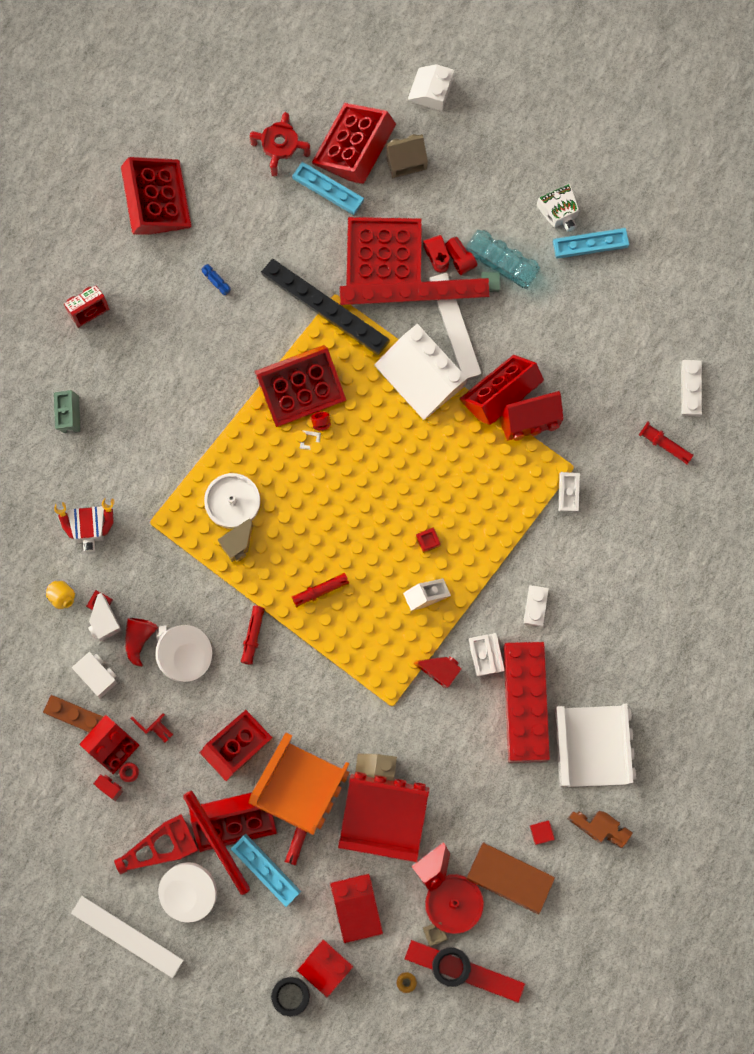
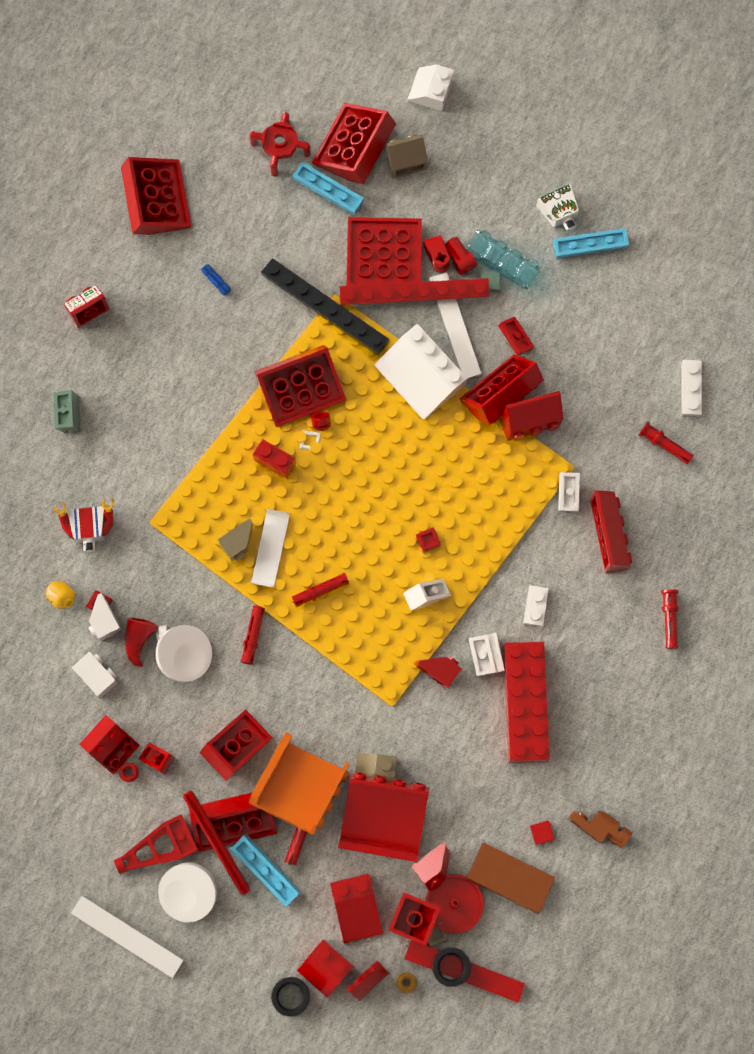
dark orange plate [43,695,103,733] -> none
red piece [93,774,123,801] -> none
red bracket [130,713,173,743] -> none
white piece [204,473,260,529] -> none
white panel [555,704,636,788] -> none
none -> red slope [139,742,175,775]
none -> white sticker [251,509,289,588]
none -> red brick [252,439,296,479]
none -> red slope [347,960,389,1002]
none -> red slope [388,892,441,946]
none -> red plate [498,316,534,357]
none -> red slope [590,490,632,573]
none -> red pin [661,589,679,649]

